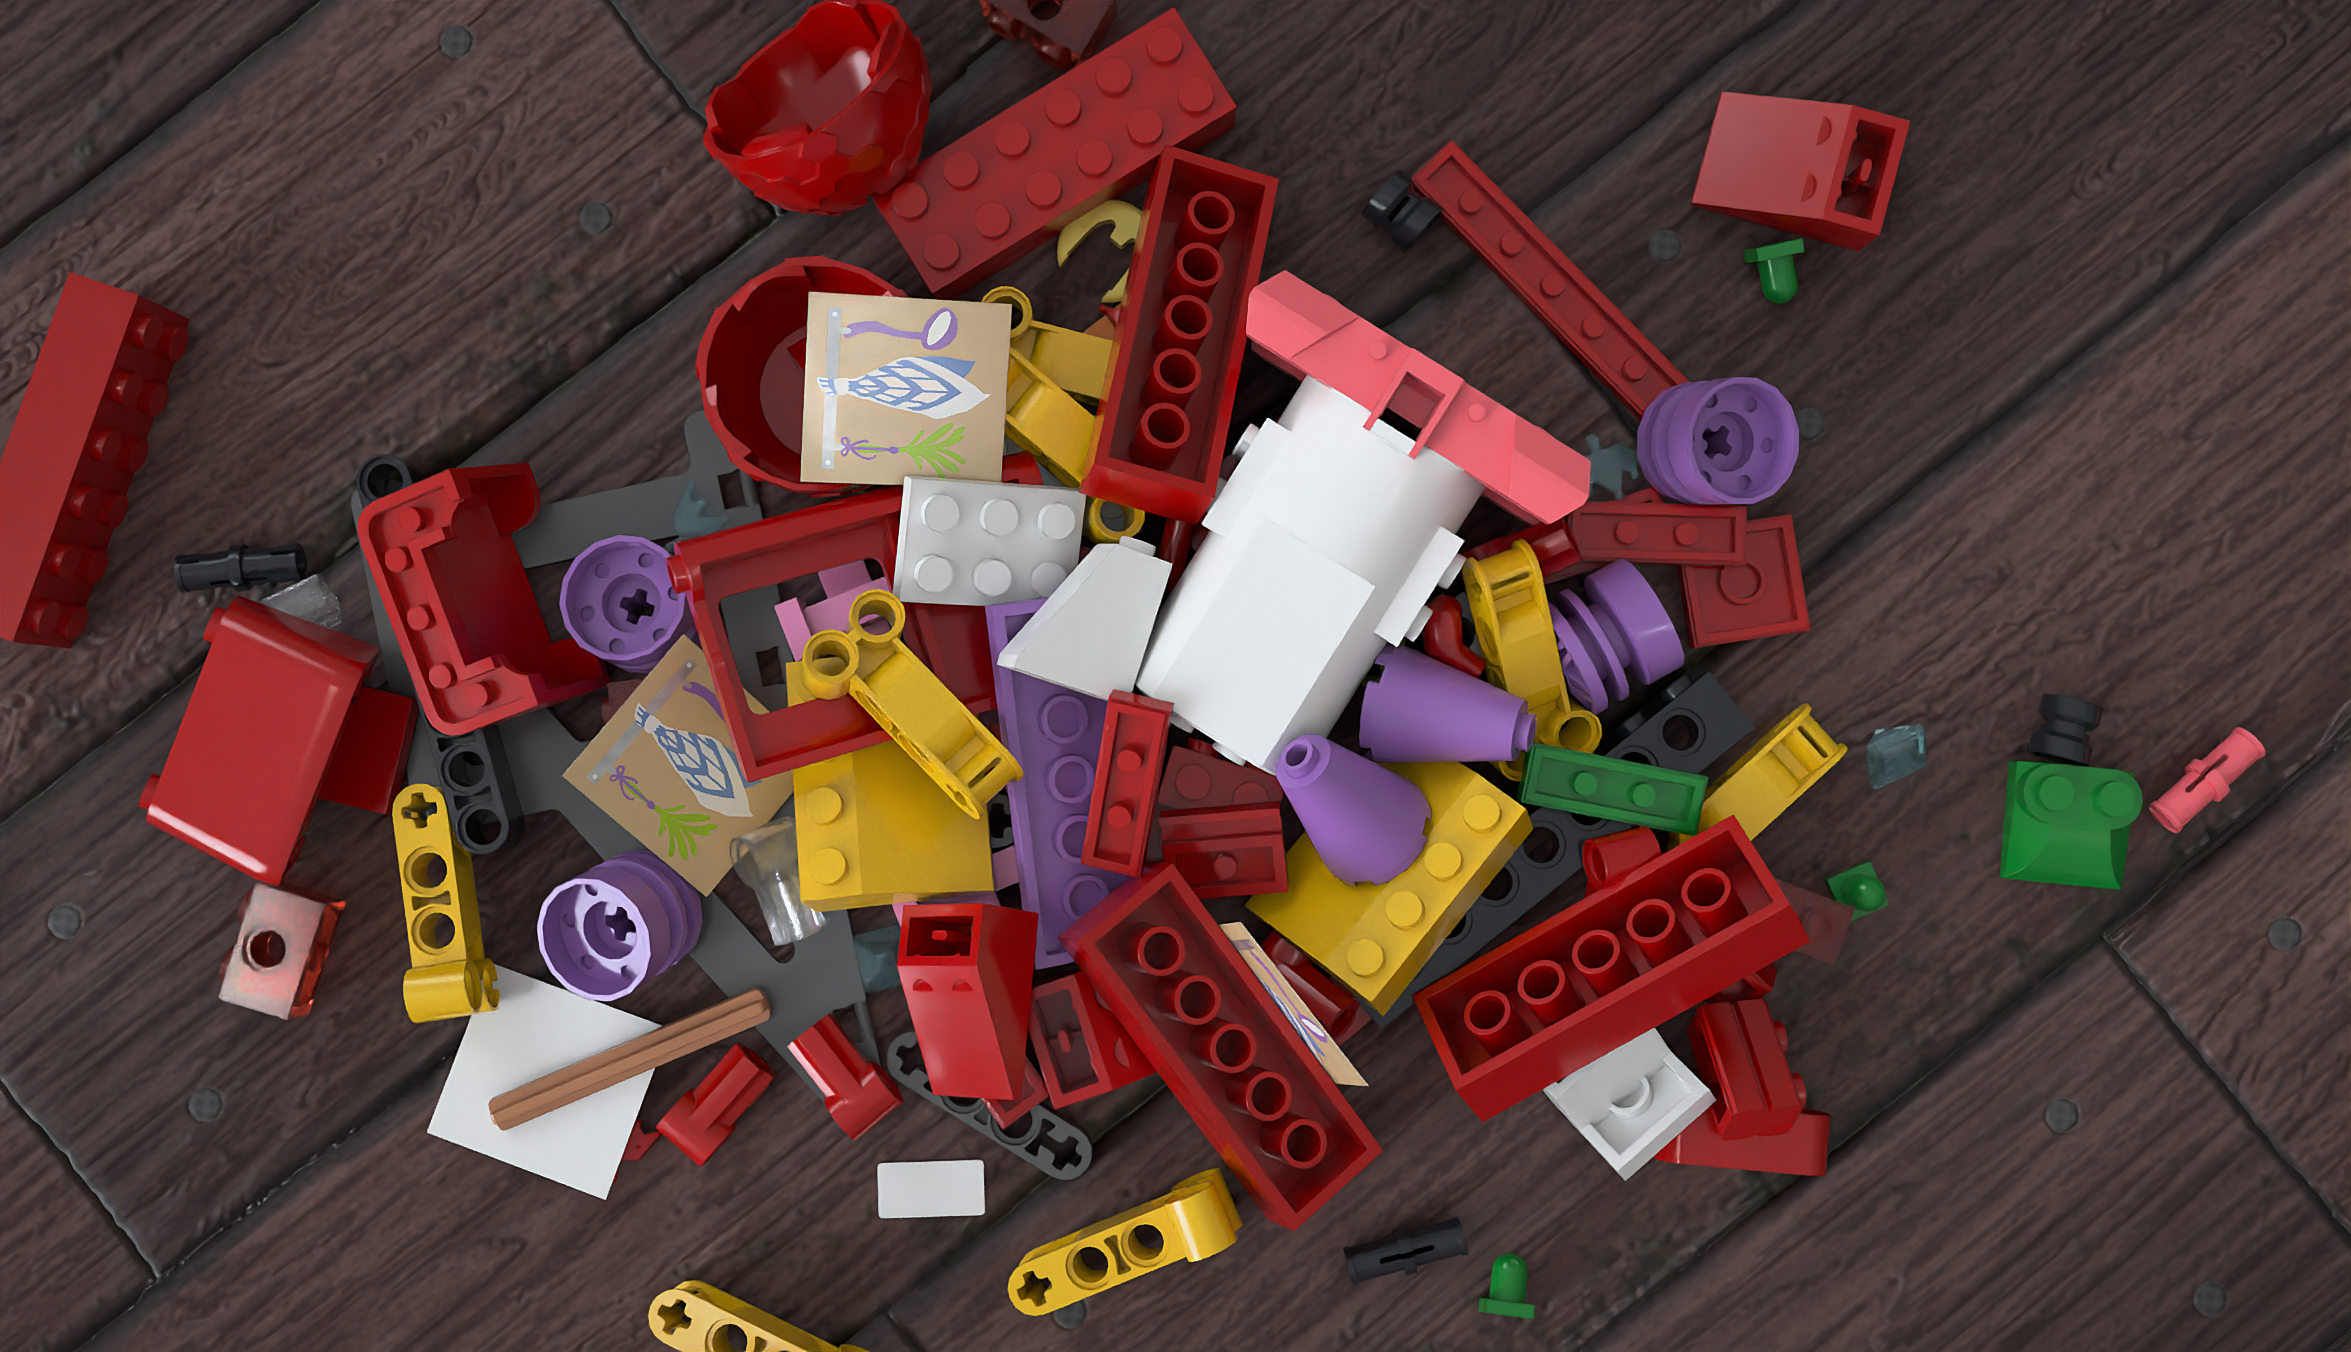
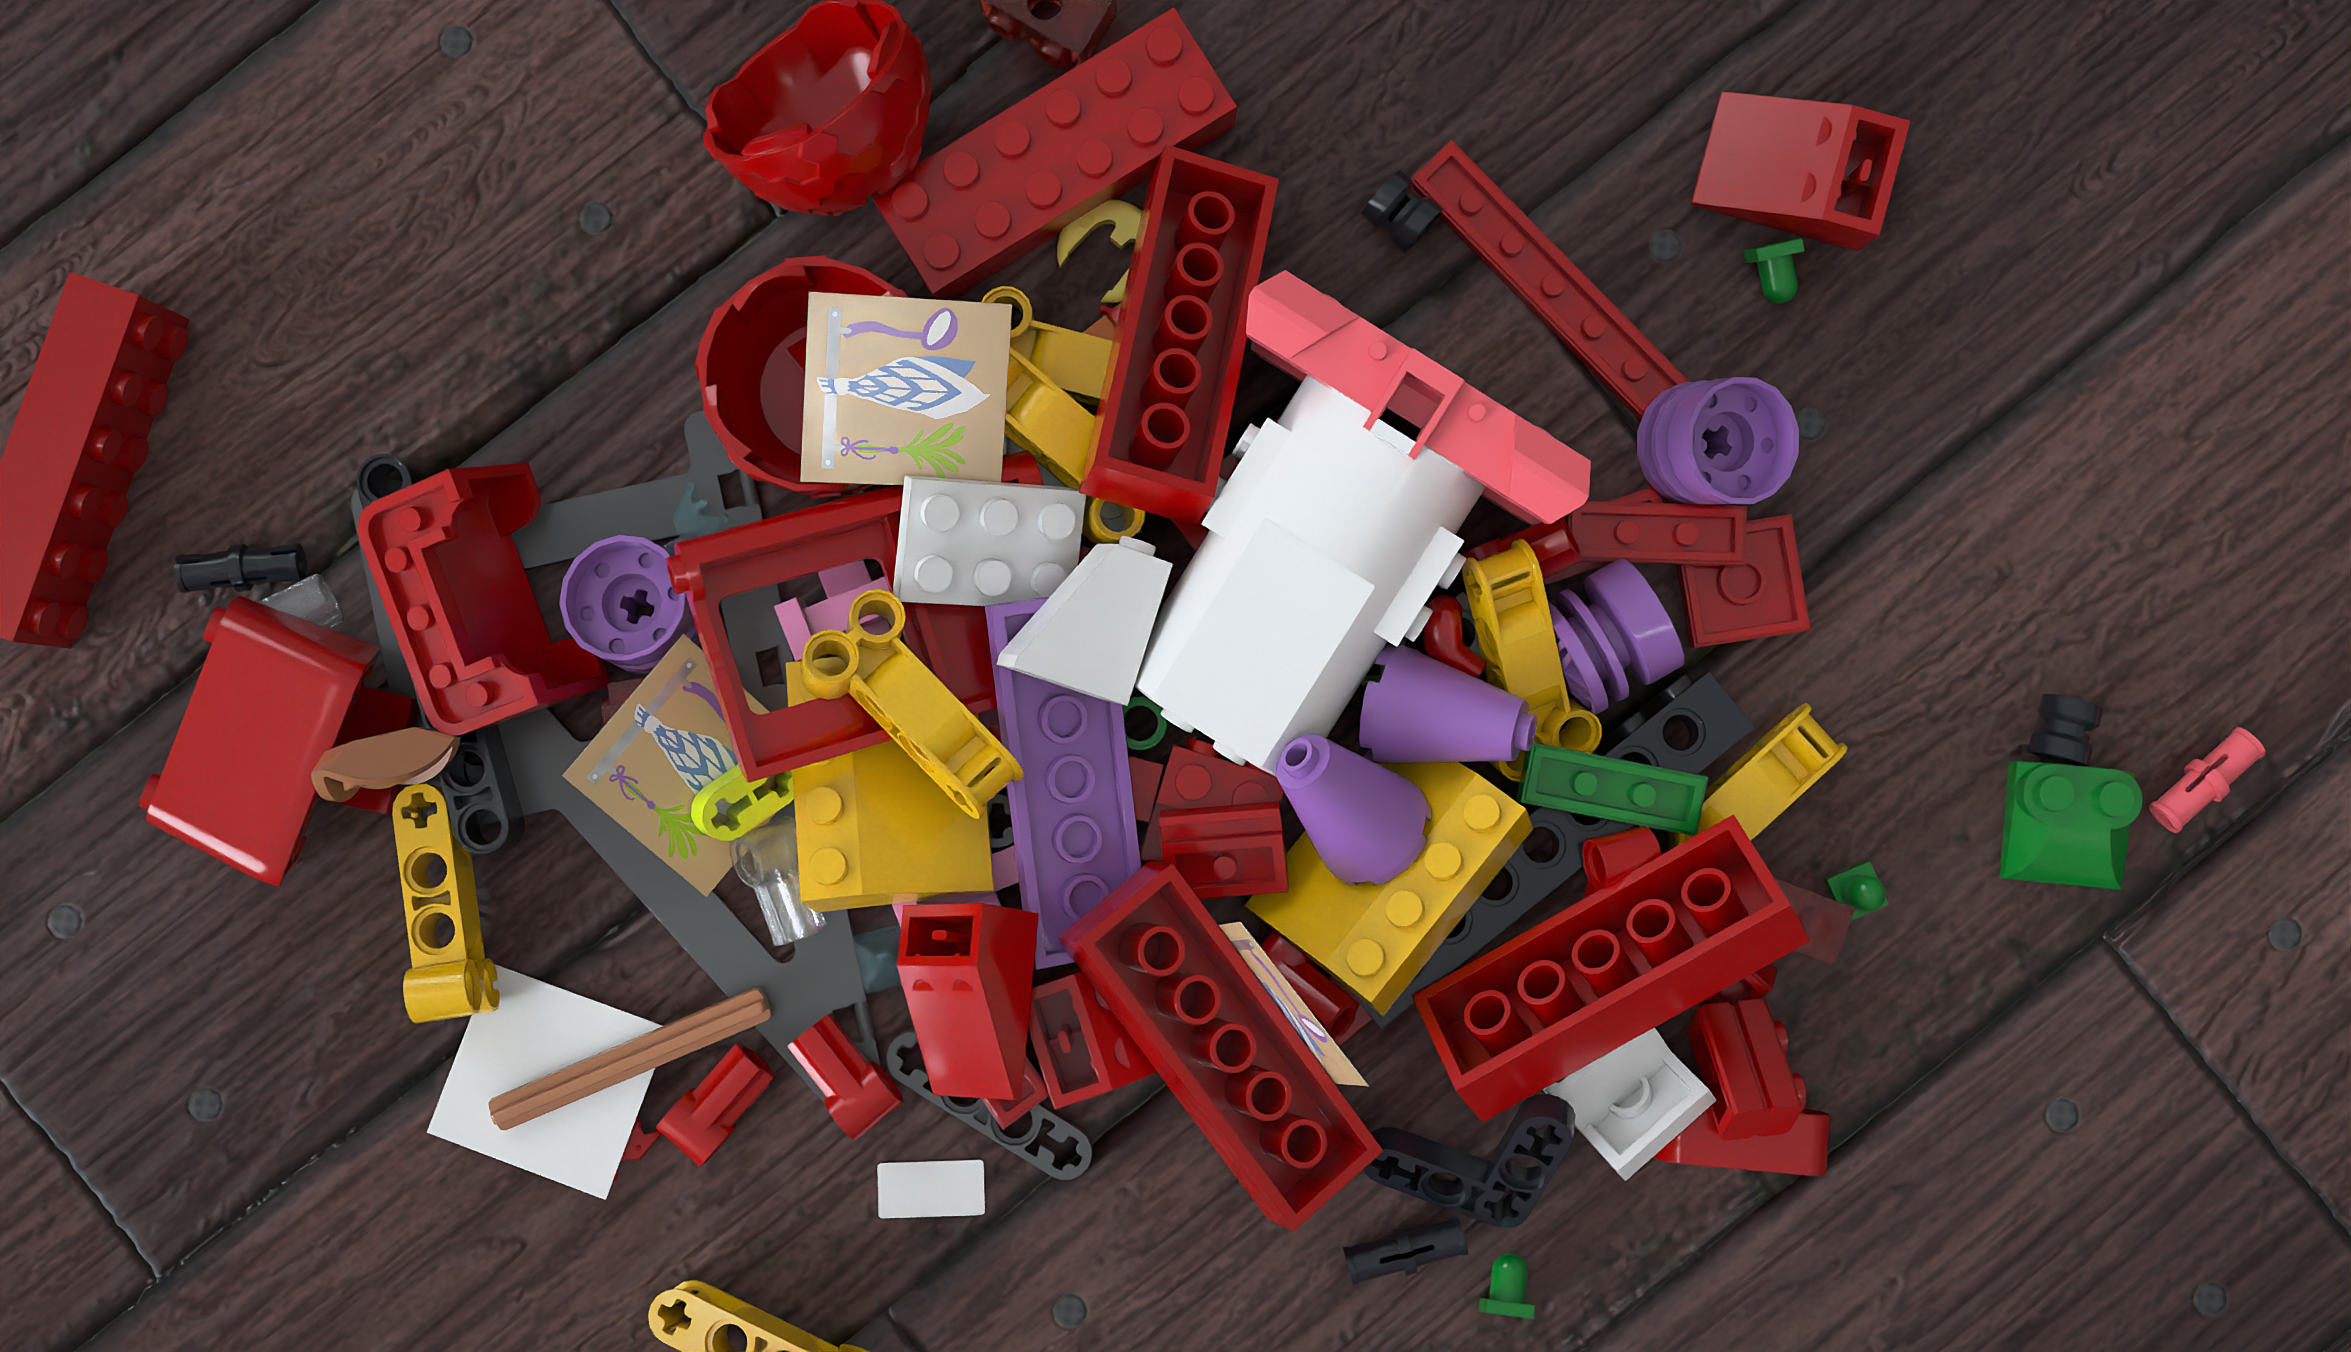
clear red brick [218,882,346,1020] -> none
medium lavender wheel [537,849,703,1001] -> none
yellow piece [1008,1168,1243,1316] -> none
red tile [1080,689,1174,878] -> none
red arm [1158,517,1195,594] -> none
clear light blue piece [1585,433,1640,500] -> none
clear light blue slope [1867,724,1927,790] -> none
none -> nougat hat [311,727,461,802]
none -> neon yellow beam [691,764,794,841]
none -> black beam [1363,1094,1576,1228]

